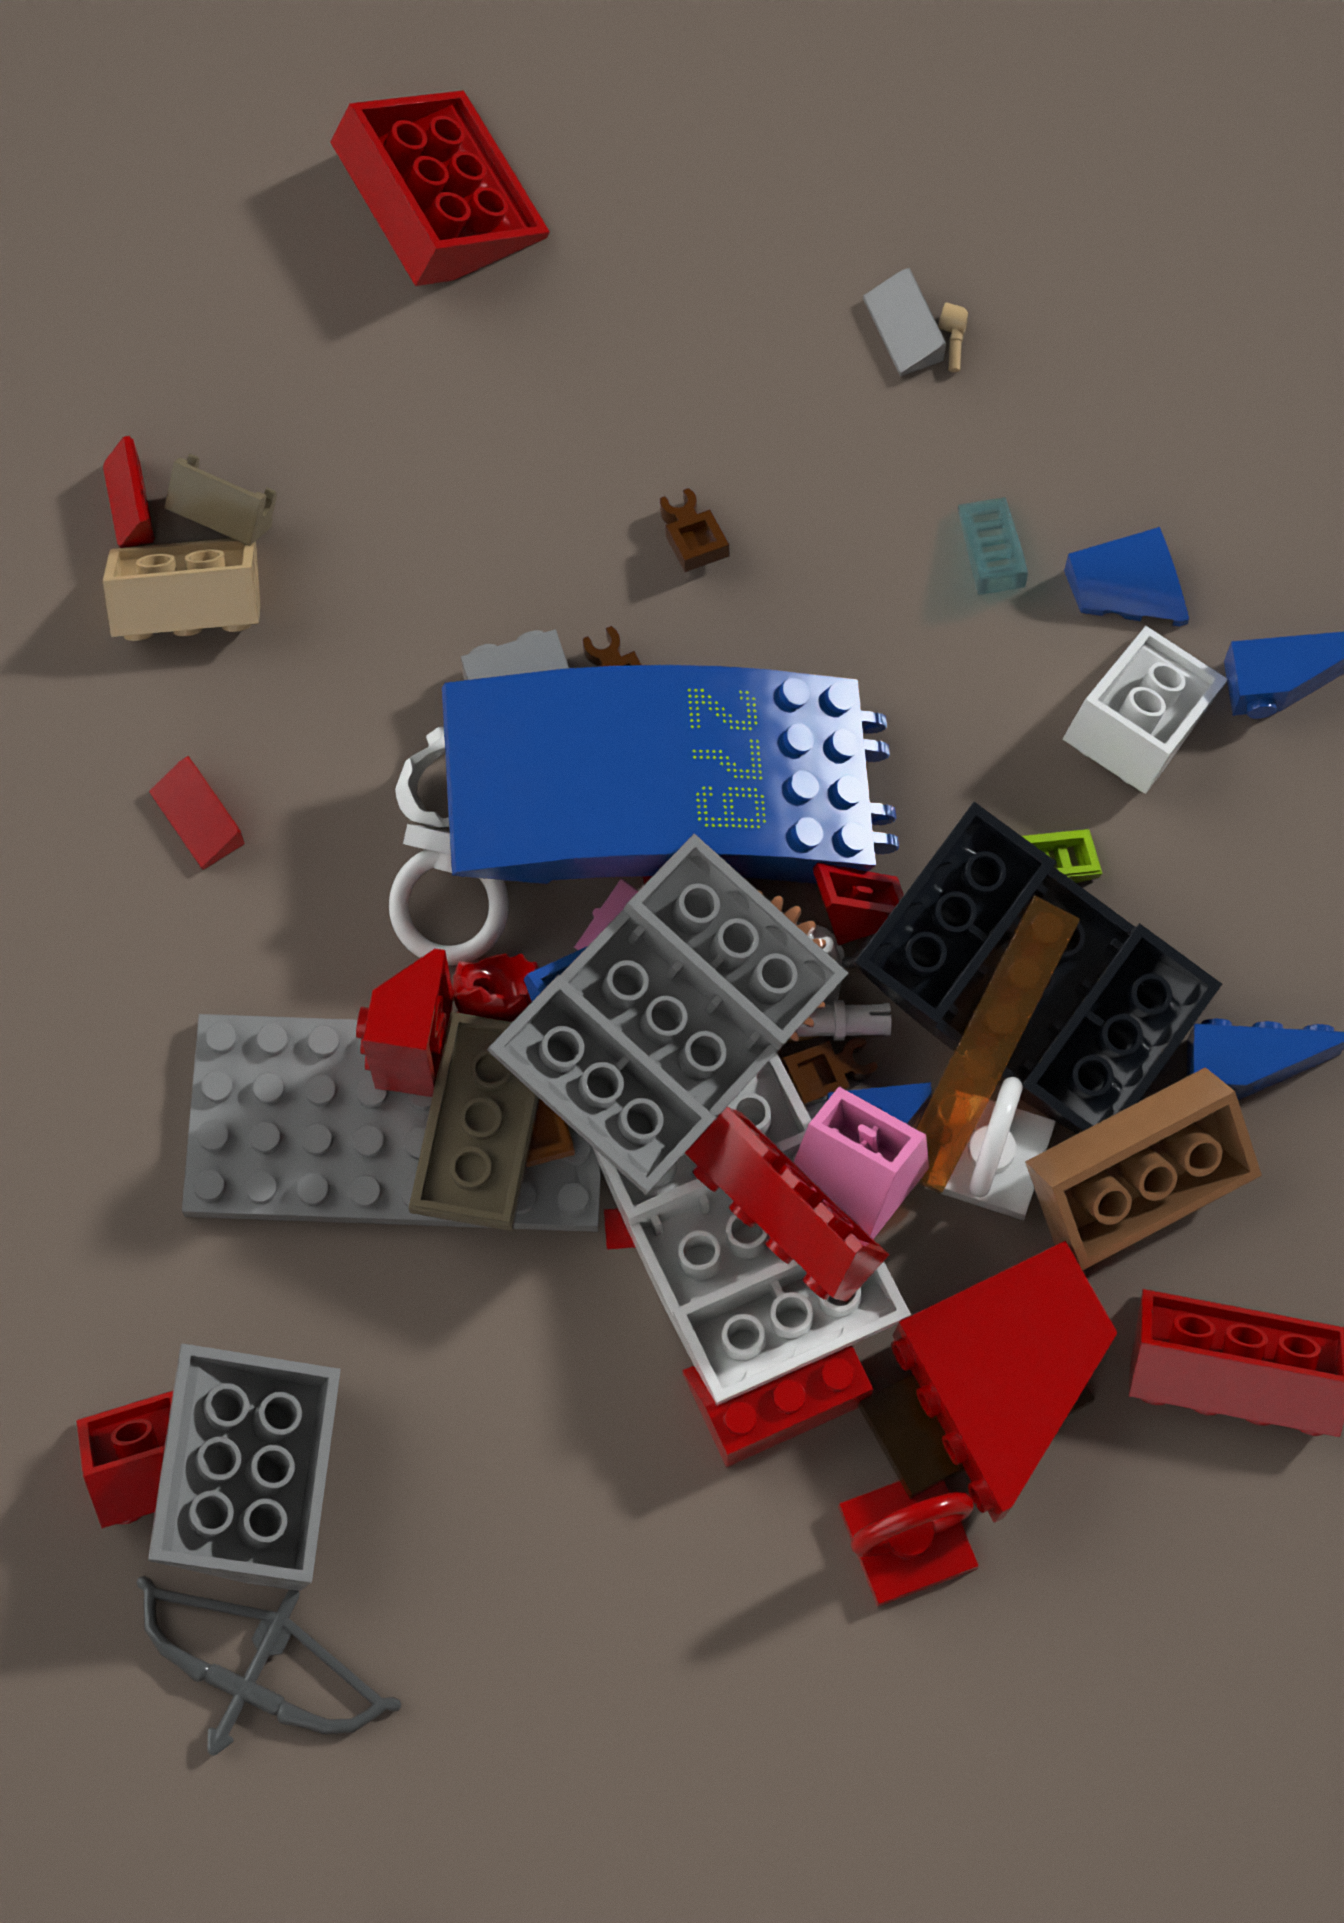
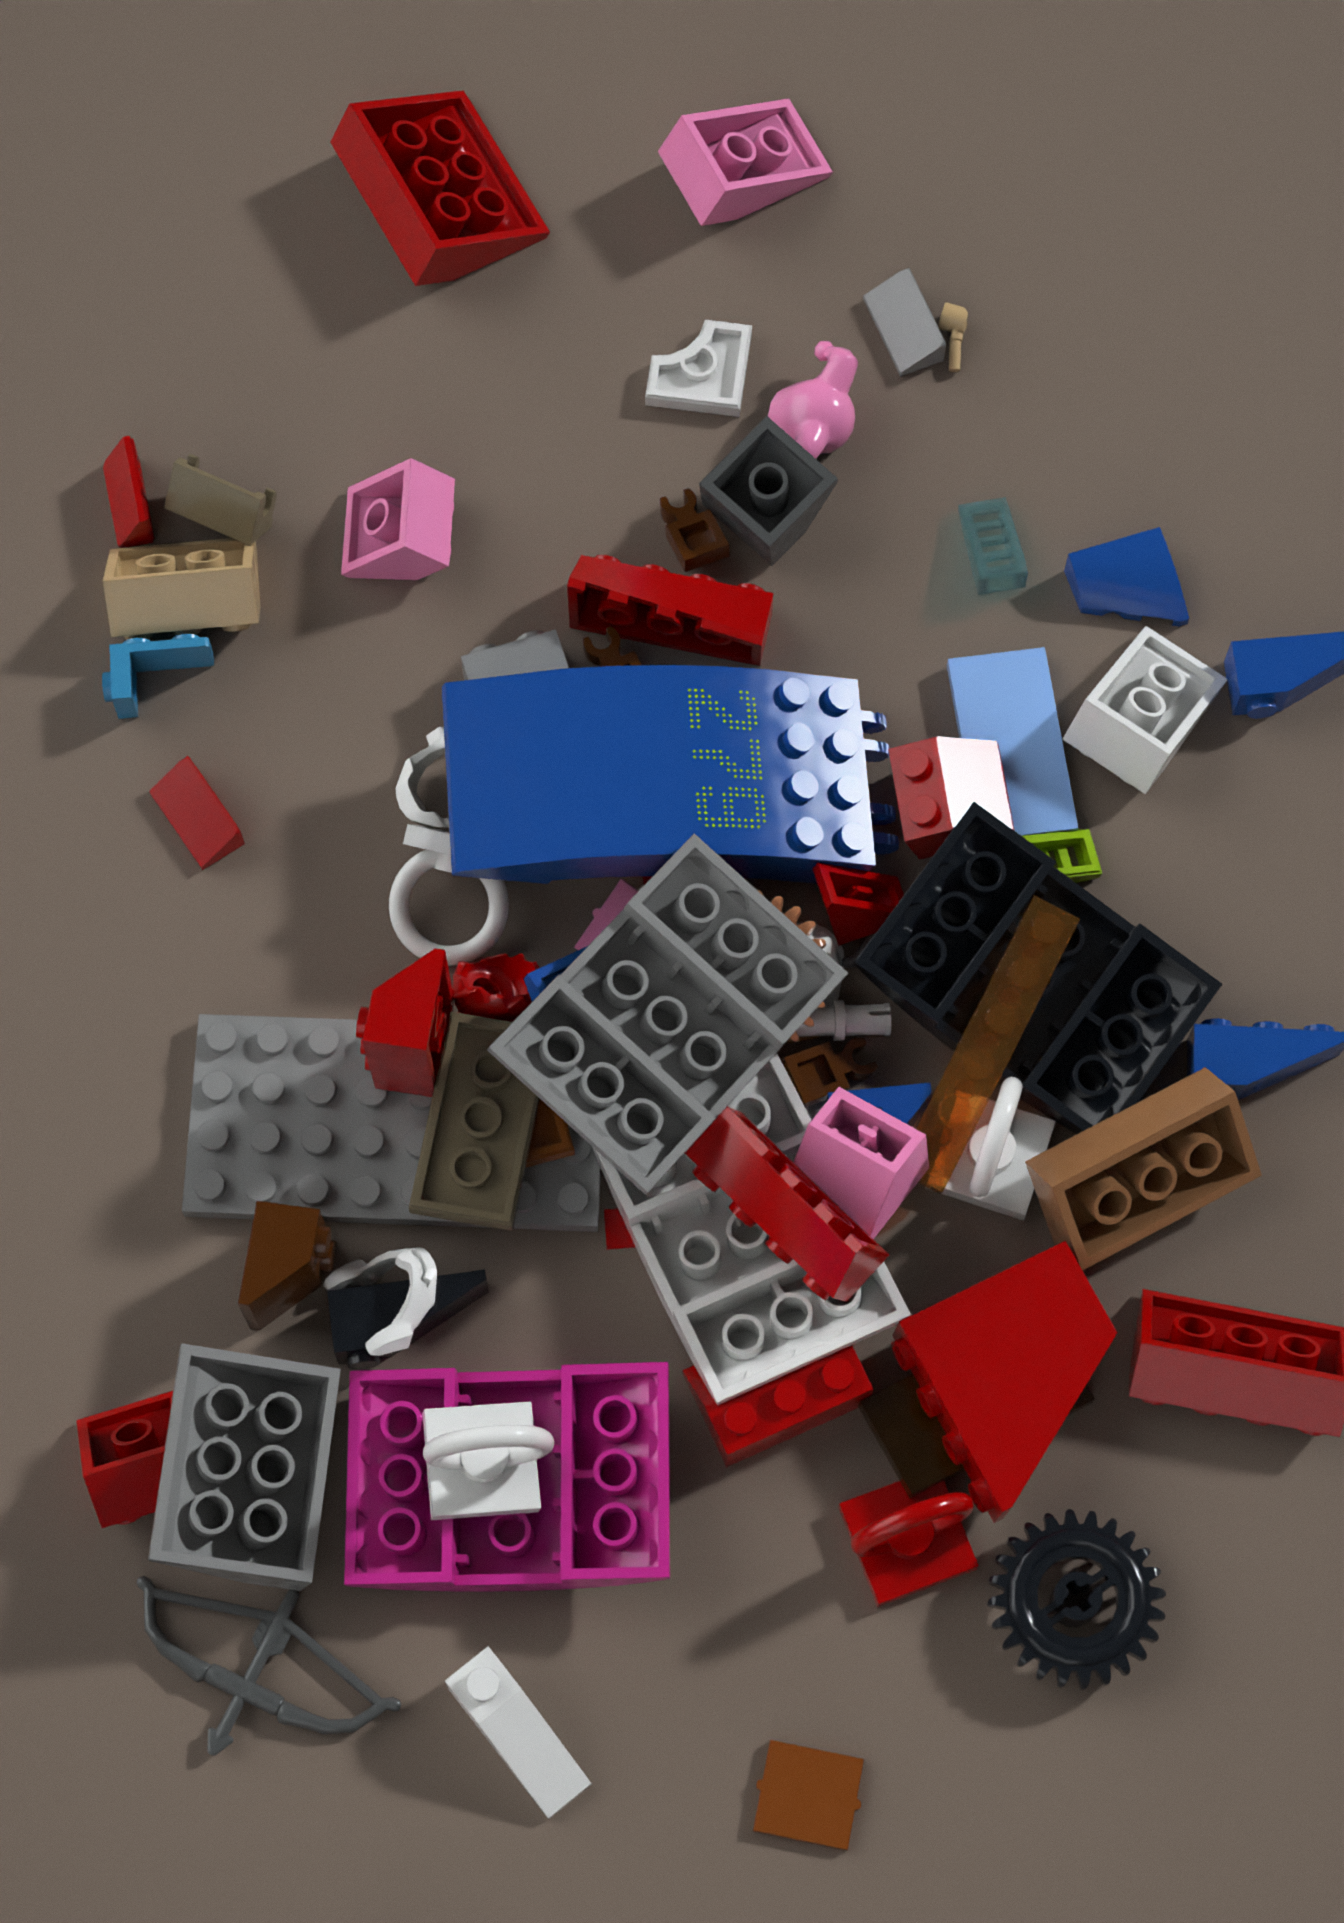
none -> dark azure bracket [102,634,214,719]
none -> reddish brown slope [238,1201,336,1330]
none -> white helmet [323,1247,437,1356]
none -> black slope [327,1269,489,1369]
none -> bright pink slope [341,458,455,580]
none -> dark pink slope [344,1362,670,1592]
none -> white tile [422,1401,554,1520]
none -> white slope [445,1646,592,1819]
none -> red wedge [567,555,774,666]
none -> white tile [645,320,752,417]
none -> bright pink slope [658,99,833,226]
none -> dark grey slope [699,416,838,566]
none -> dark orange piece [753,1740,864,1851]
none -> bright pink piece [768,341,858,459]
none -> red slope [888,736,1015,860]
none -> light blue tile [947,647,1078,836]
none -> black gear [987,1509,1166,1690]

